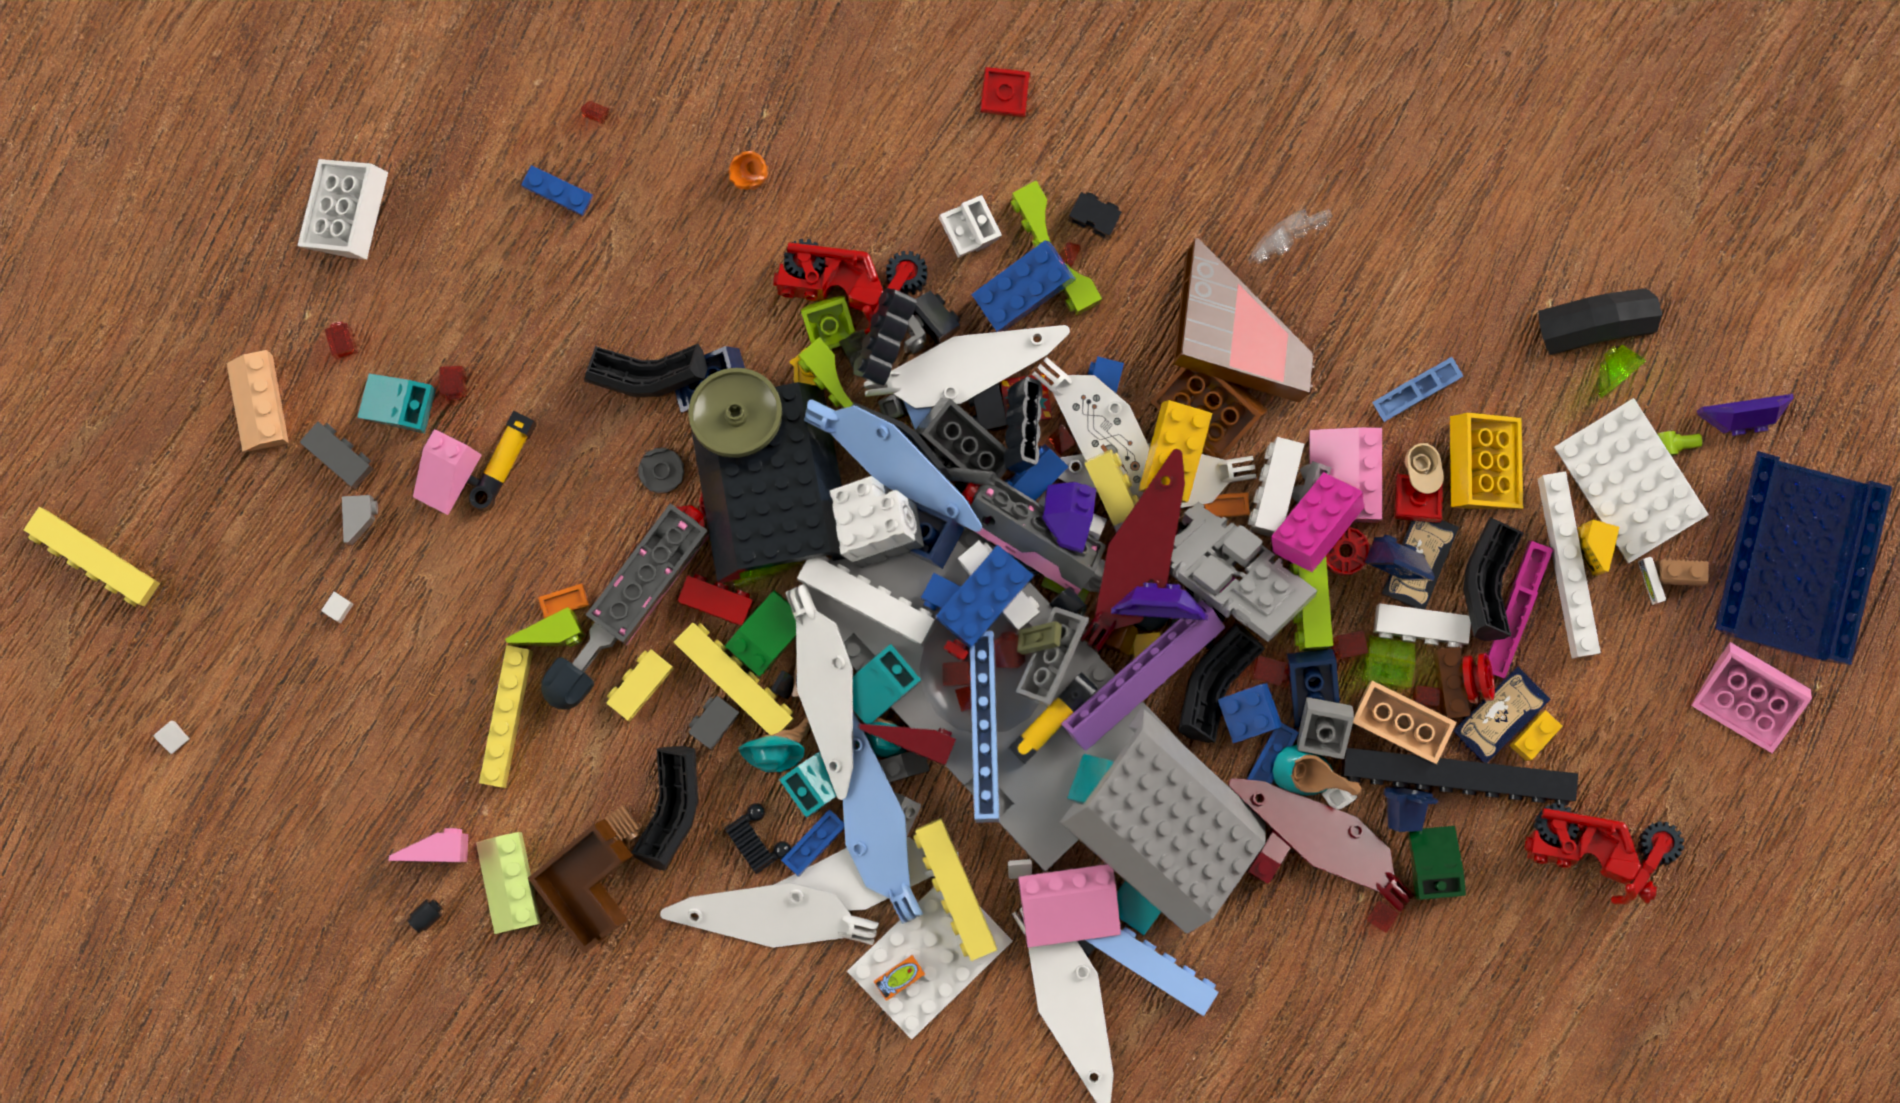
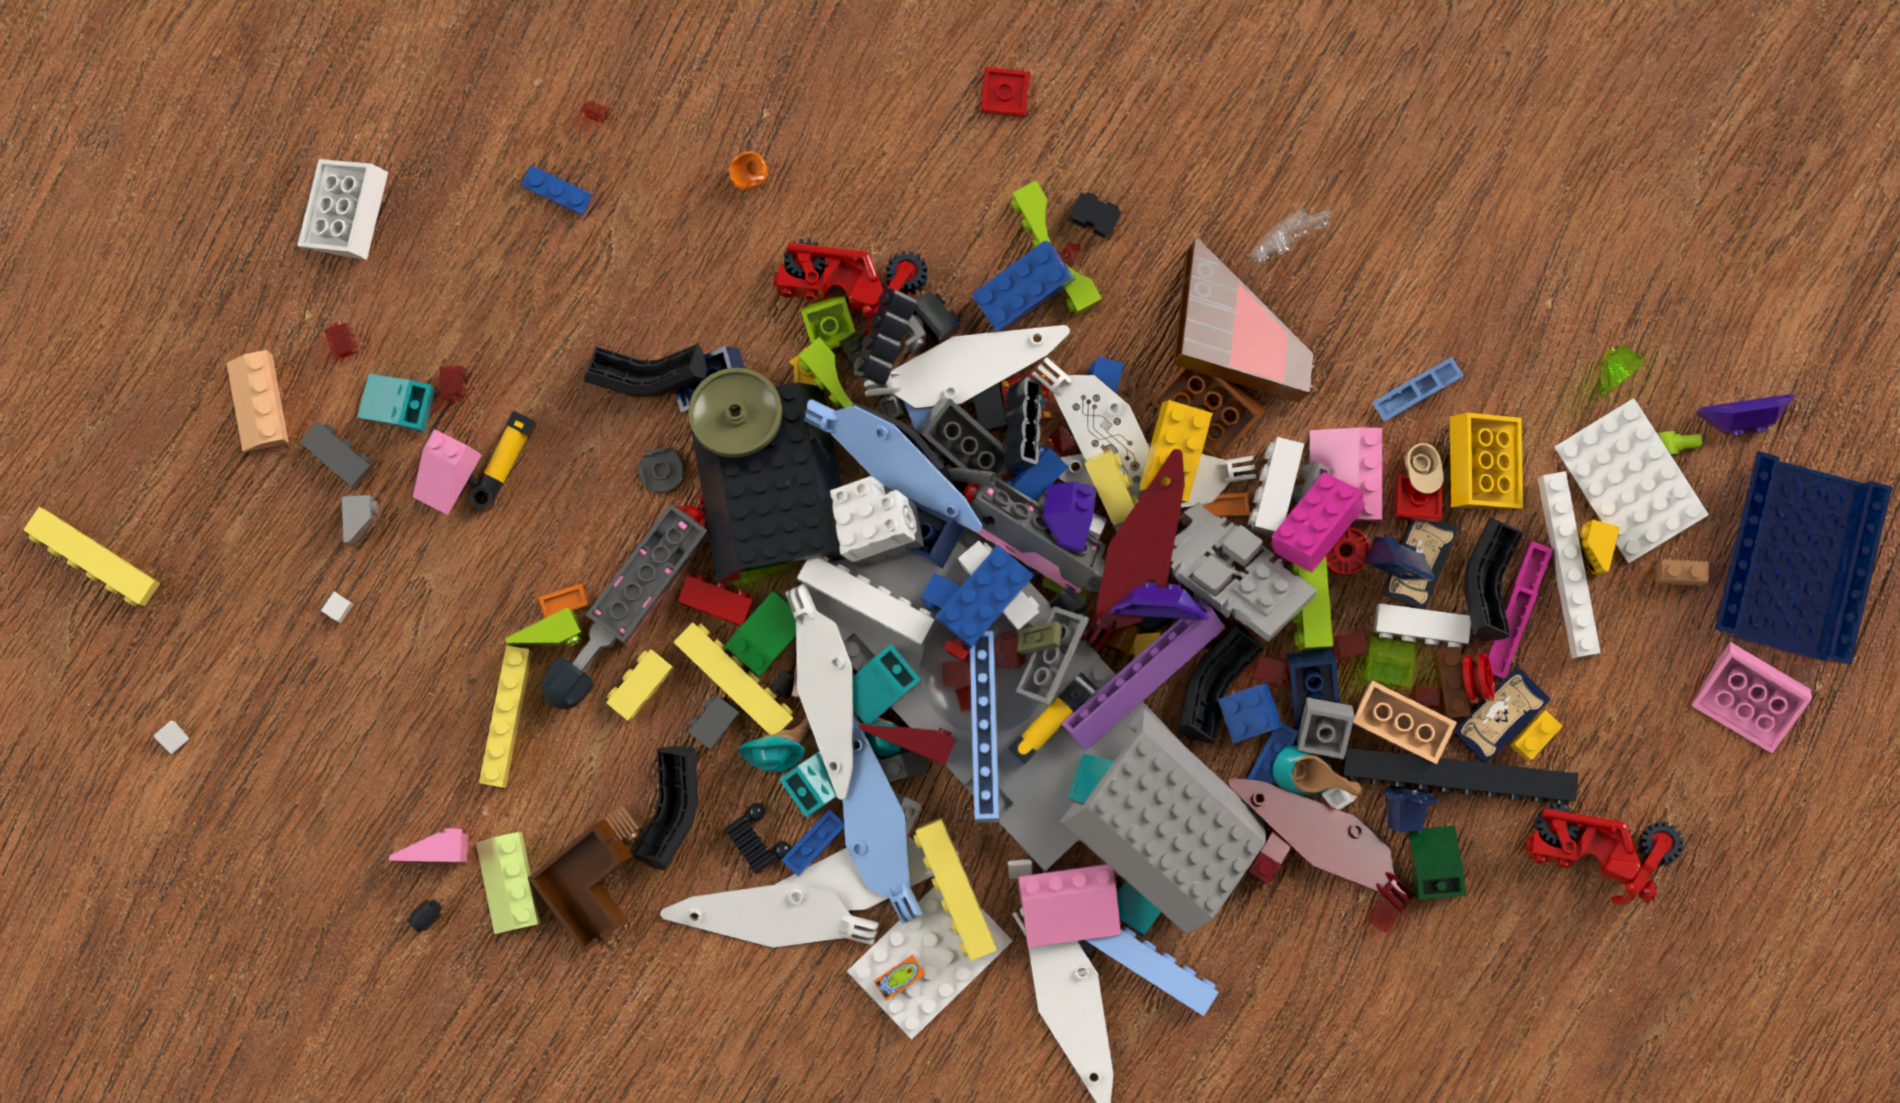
white brick [938,195,1002,258] -> none
black piece [1538,288,1662,355] -> none
white tile [1638,557,1666,605] -> none

